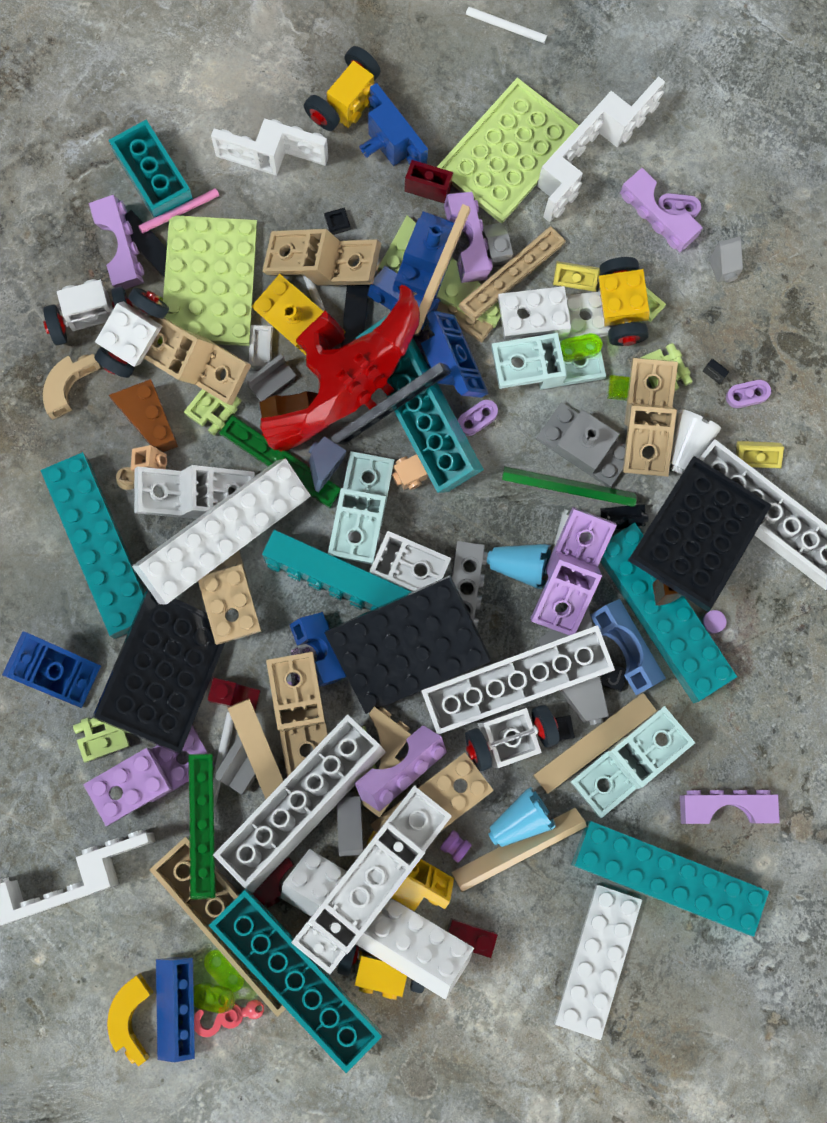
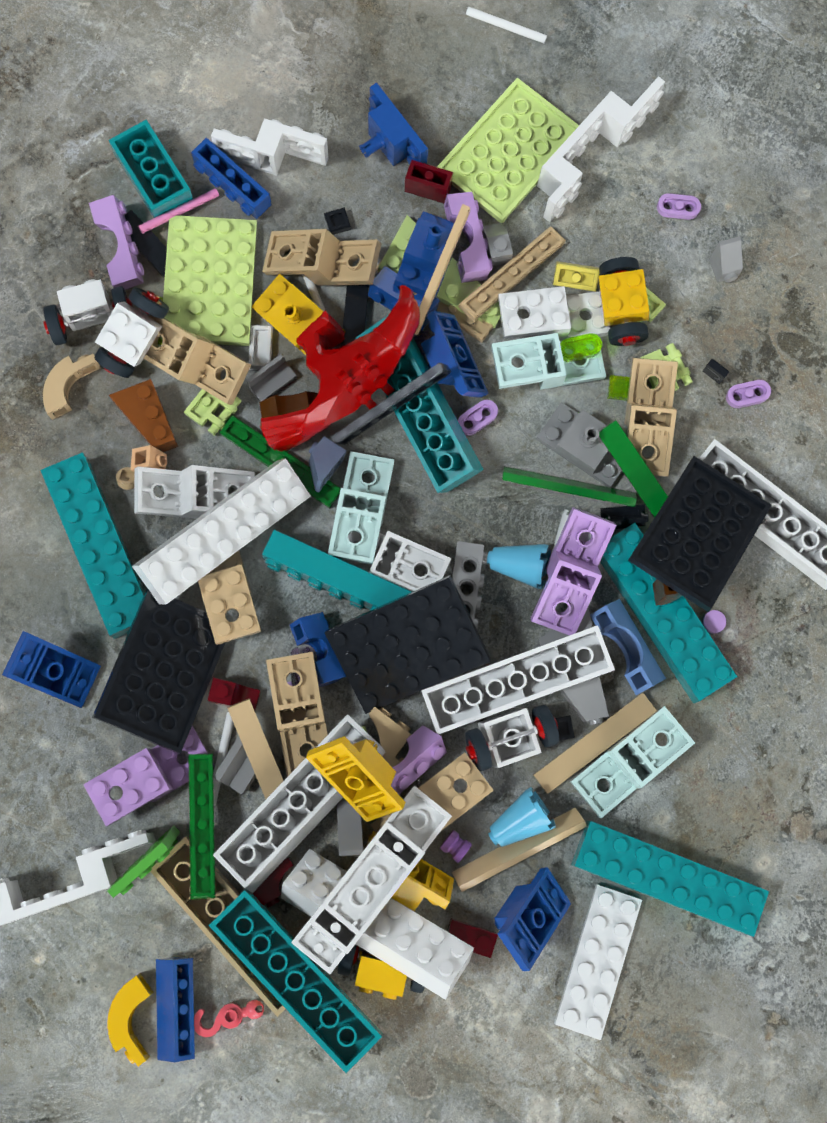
yellowish green plate [73,718,130,763] -> none
clear neon green plate [193,982,235,1014] -> none
clear neon green plate [204,949,245,993] -> none
brick [303,46,381,131] -> none
light nougat brick [392,454,428,490] -> none
black tile [600,664,626,692] -> none
lavender arch [620,168,703,252] -> none
white cone [669,410,721,474] -> none
lavender arch [680,790,780,824] -> none
light yellow slope [736,441,784,468] -> none
none -> bright green plate [107,825,180,898]
none -> blue brick [191,137,272,220]
none -> yellow brick [306,736,406,822]
none -> blue brick [494,867,571,971]
none -> green tile [599,420,668,518]

